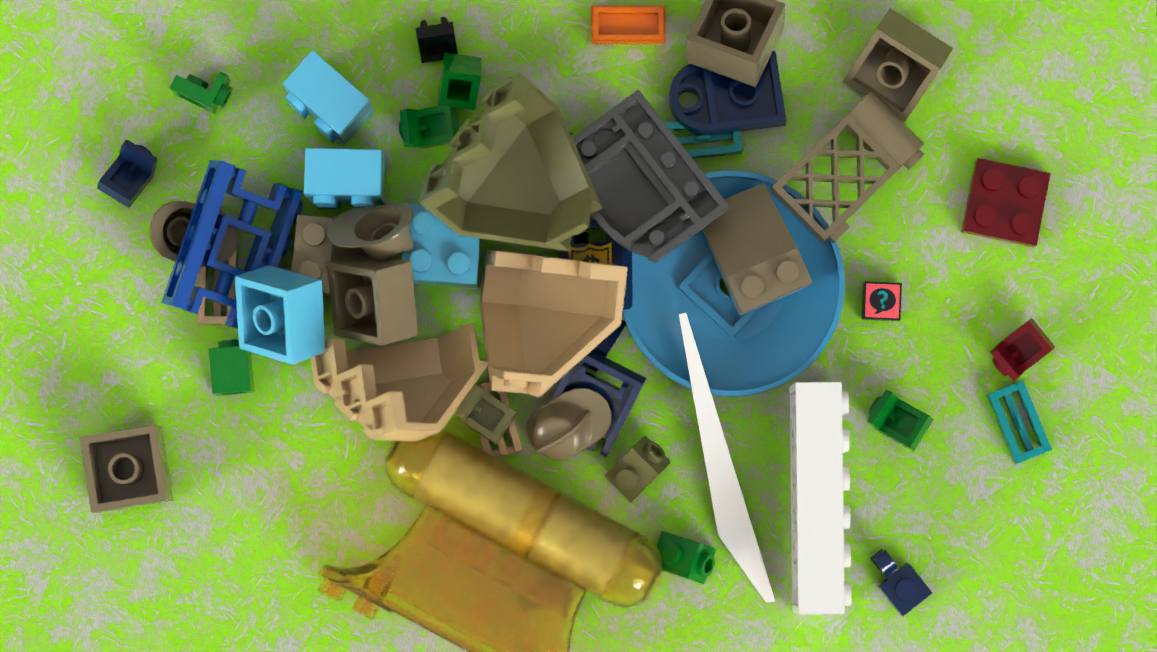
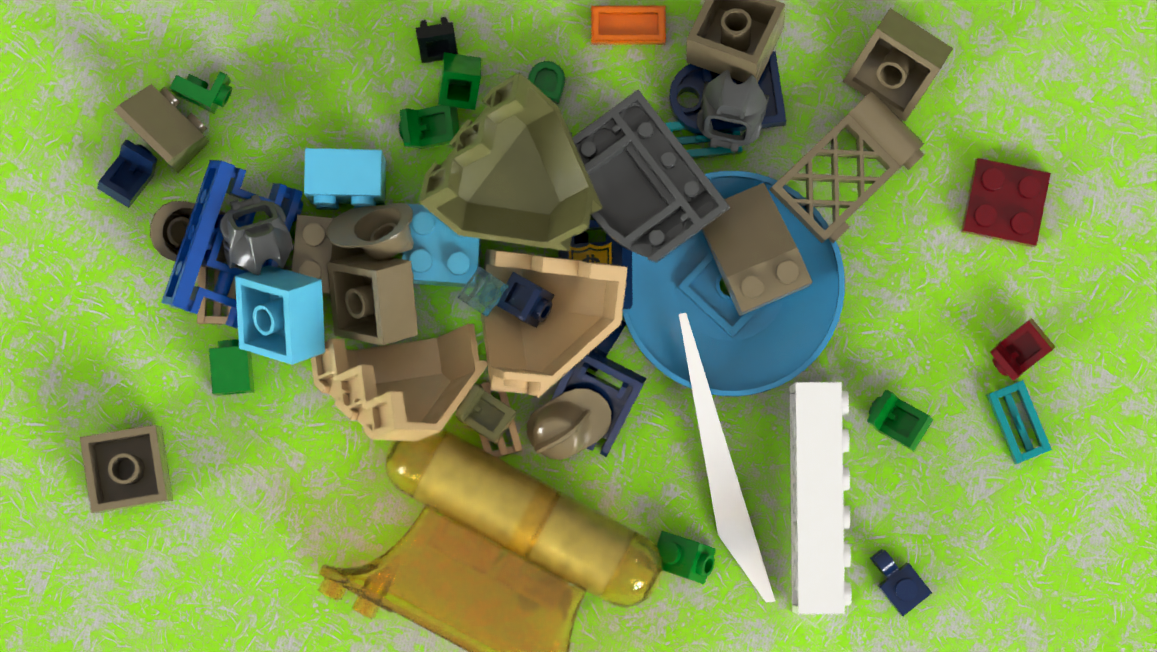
medium azure brick [282,50,374,145] -> none
olive bracket [604,436,670,502] -> none
tile [862,281,902,321] -> none
none -> dark tan slope [114,84,210,173]
none -> dark grey helmet [220,194,294,276]
none -> clear light blue plate [458,266,508,317]
none -> dark blue bracket [495,272,554,328]
none -> green tile [528,61,565,104]
none -> dark grey helmet [697,70,770,153]

